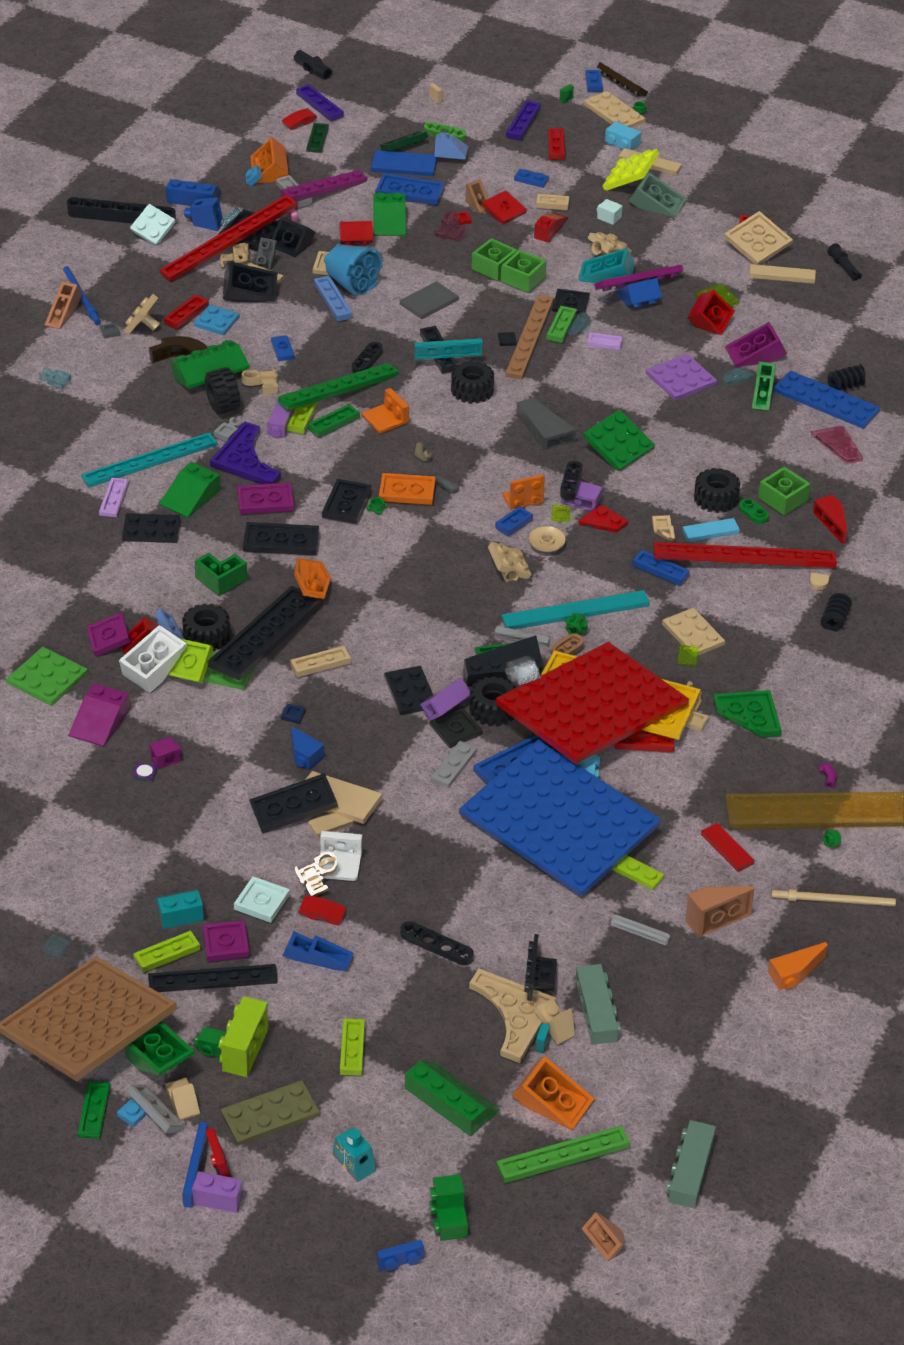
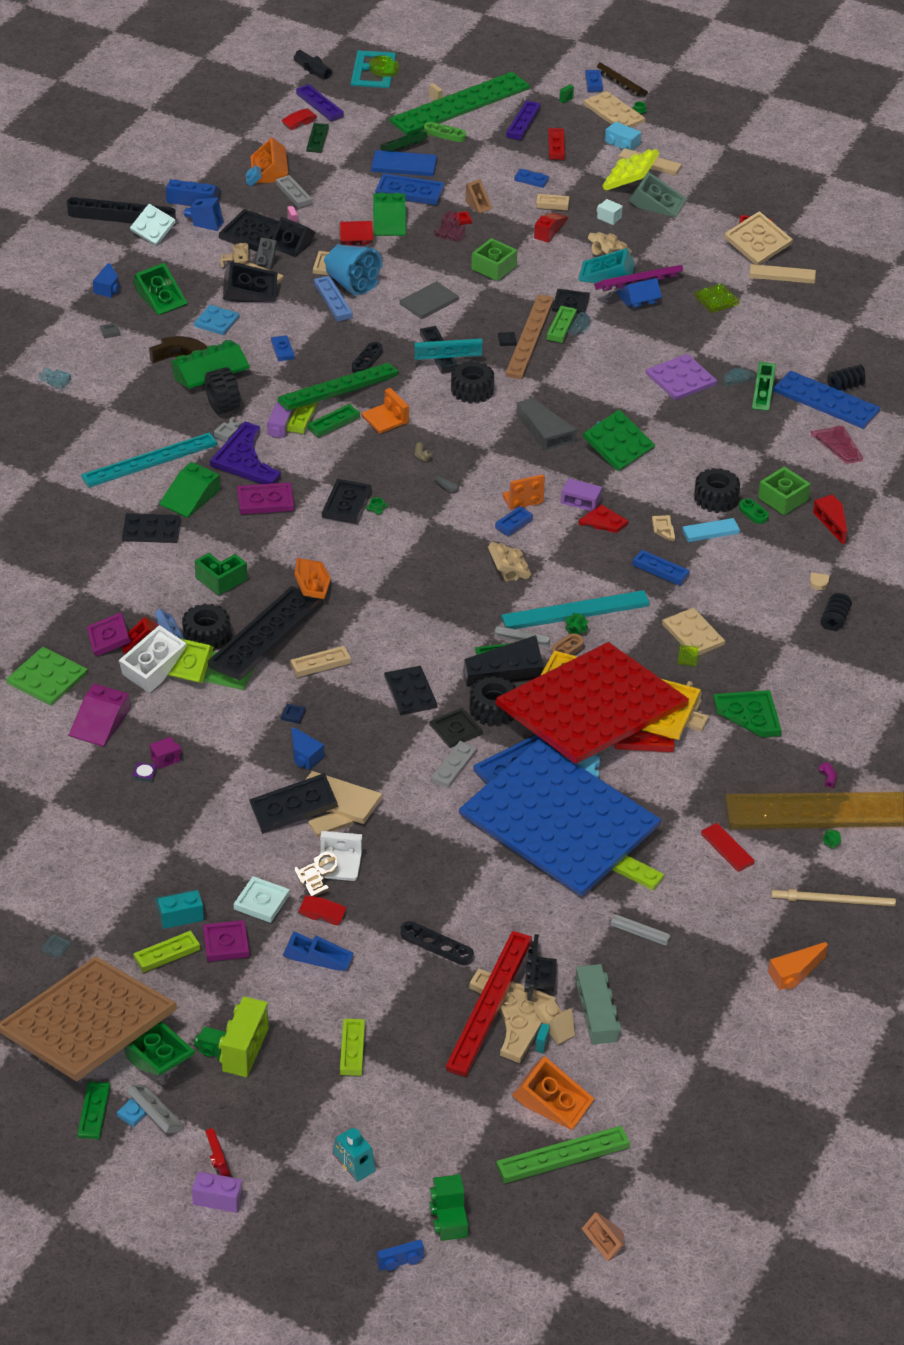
nougat slope [45,281,82,329] -> none
blue bar [63,266,101,325] -> none
lavender tile [99,478,129,517] -> none
tan plate [123,294,160,334] -> none
black tile [148,964,277,992] -> none
red plate [160,194,297,282] -> none
red plate [164,294,209,329] -> none
tan slope [165,1078,200,1120] -> none
blue tile [182,1122,208,1208] -> none
olive plate [220,1080,320,1146] -> none
clear light blue tile [221,208,241,226] -> none
tan piece [242,369,278,395] -> none
black plate [243,522,319,555] -> none
magenta plate [281,170,368,201] -> none
orange plate [379,473,436,505] -> none
green slope [405,1061,500,1137] -> none
medium lavender brick [420,678,470,721] -> none
medium blue slope [434,132,469,159] -> none
red plate [482,190,527,224] -> none
bright green brick [501,250,547,293] -> none
clear brick [505,655,540,686] -> none
tan dish [529,526,565,552] -> none
clear neon green tile [551,505,570,522] -> none
black beam [560,461,583,500] -> none
lavender tile [587,332,623,350] -> none
red plate [653,542,837,568] -> none
sand green brick [666,1120,716,1209] -> none
nougat slope [685,886,754,937] -> none
red slope [687,289,735,335] -> none
magenta slope [725,322,787,367] -> none
black pin [827,243,862,281] -> none
none -> blue slope [93,263,120,298]
none -> green slope [133,262,188,315]
none -> teal door [351,50,396,88]
none -> clear neon green tile [369,55,399,77]
none -> green plate [389,72,530,135]
none -> red plate [446,931,532,1077]

